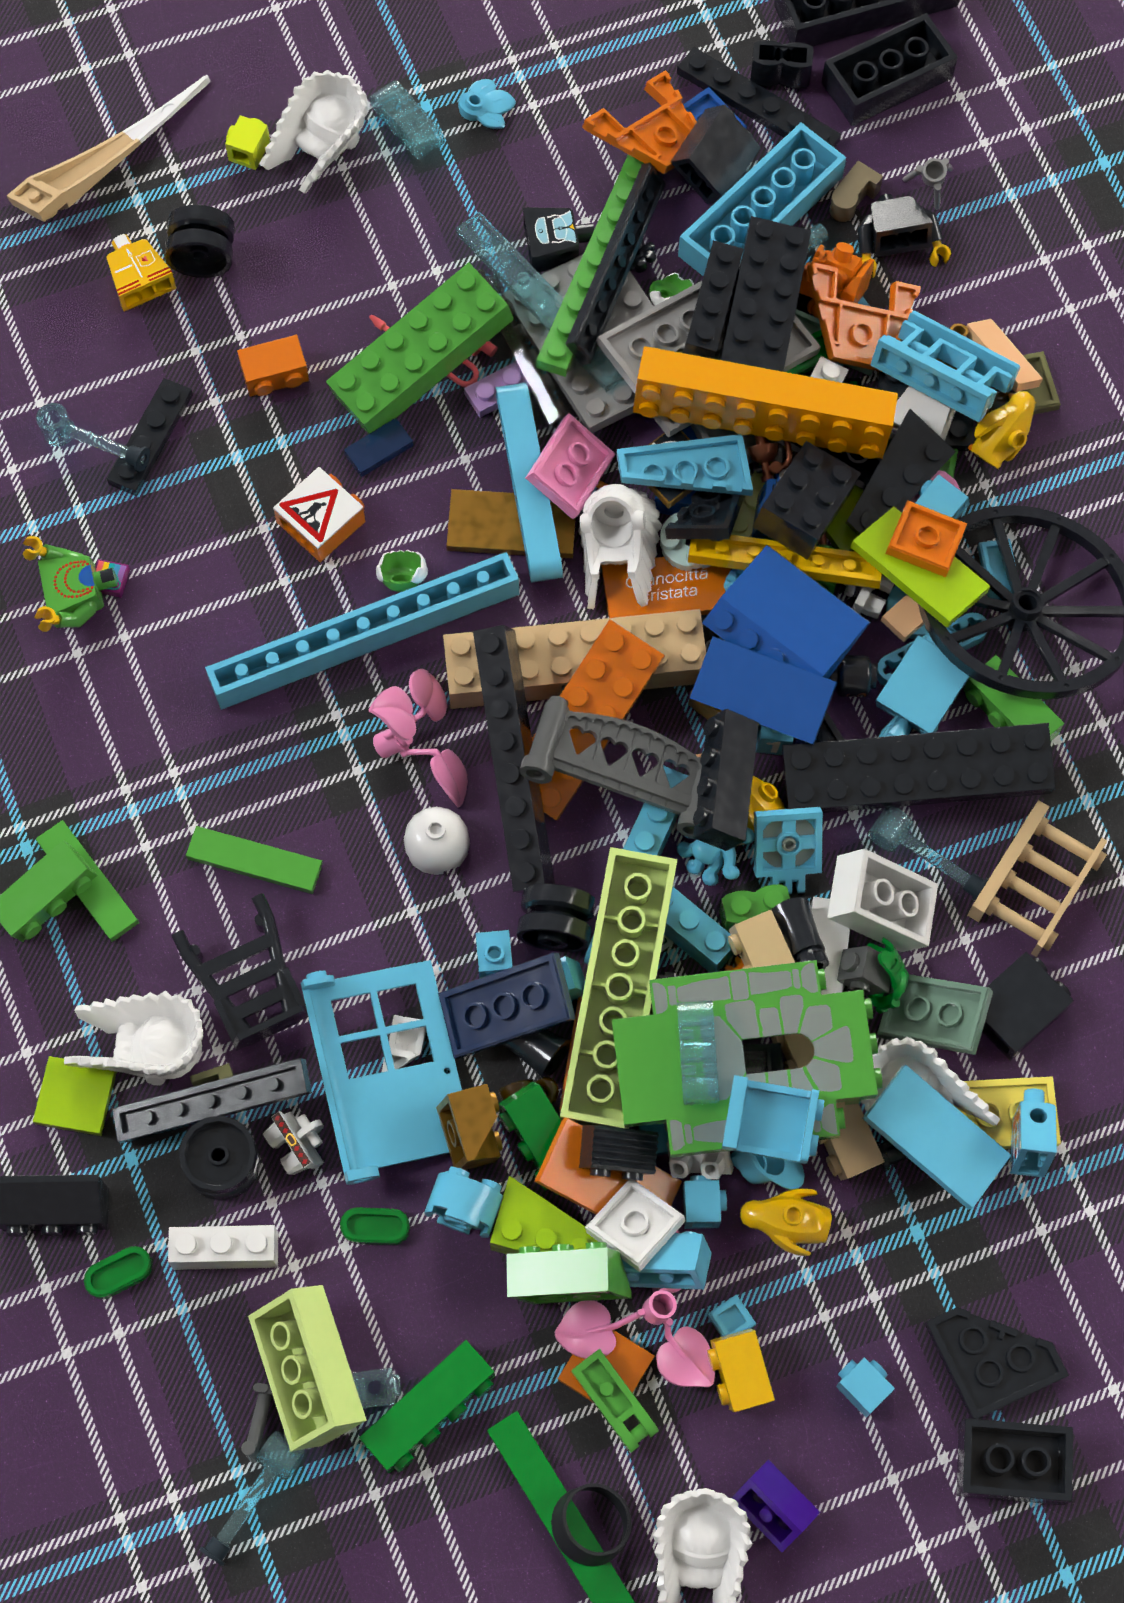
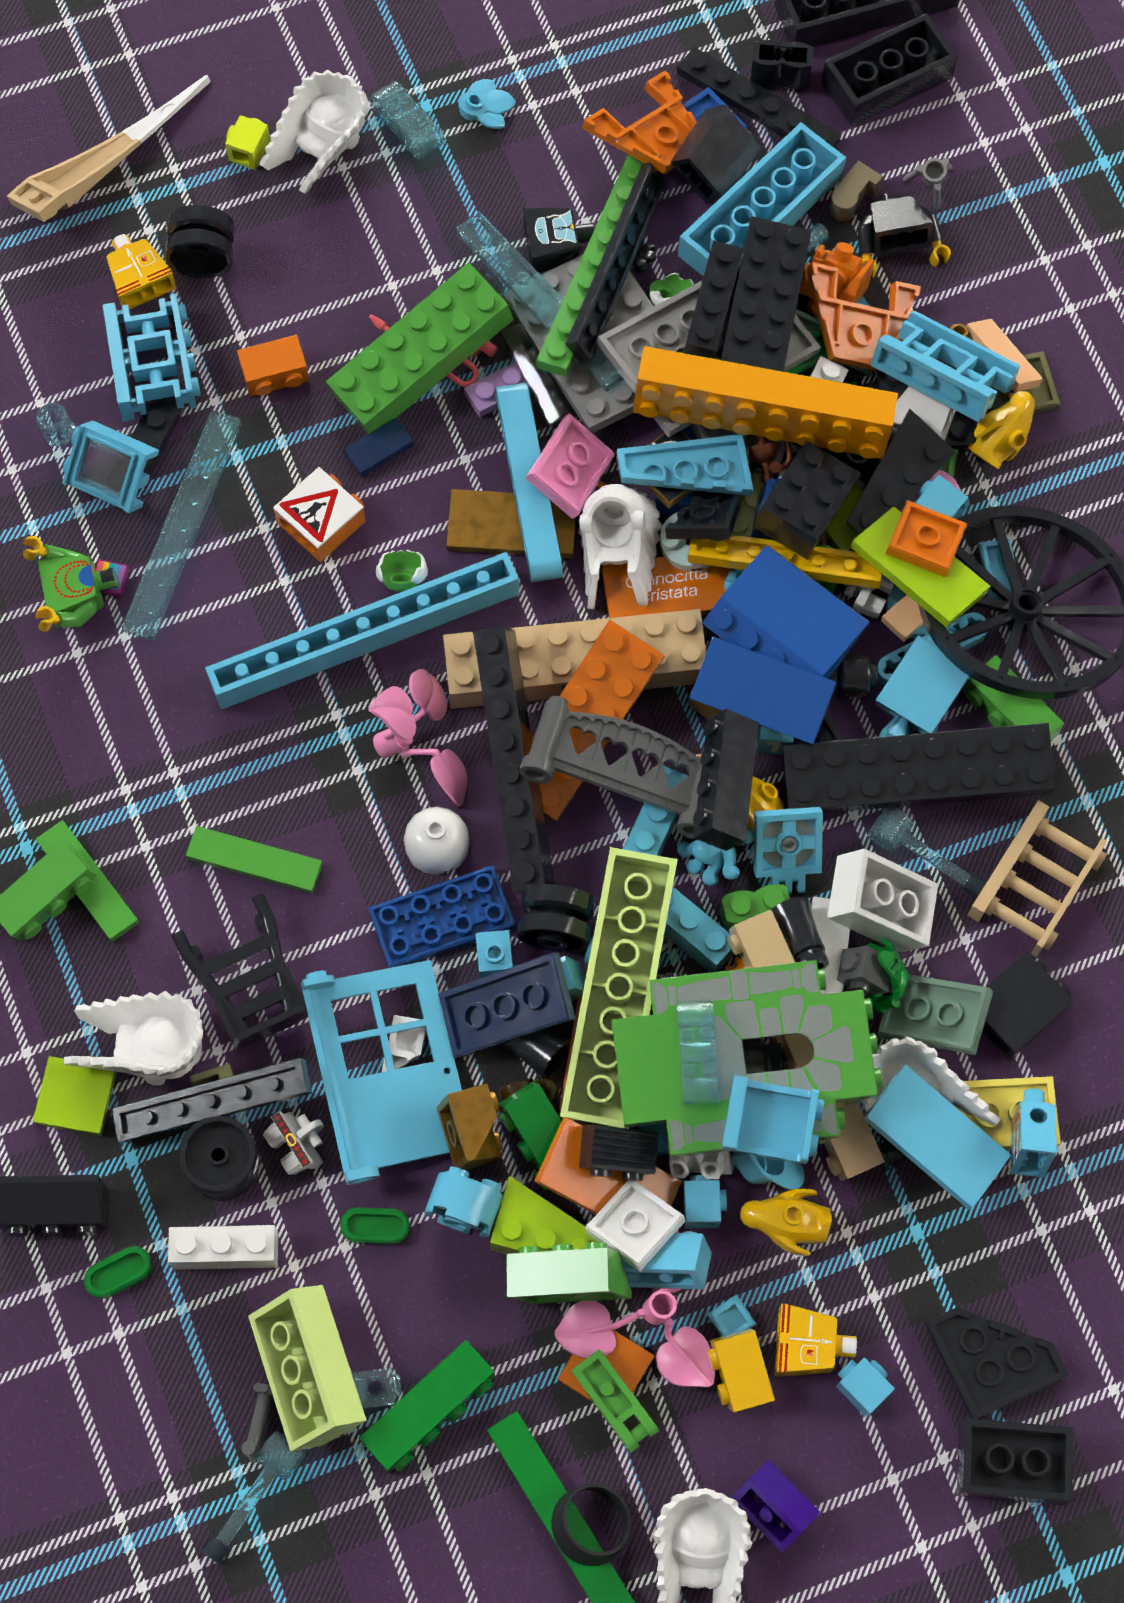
none -> medium azure window [62,421,159,513]
none -> medium azure fence [103,293,201,422]
none -> clear light blue tile [122,410,242,641]
none -> blue tile [368,865,516,968]
none -> yellow torso [774,1304,857,1377]

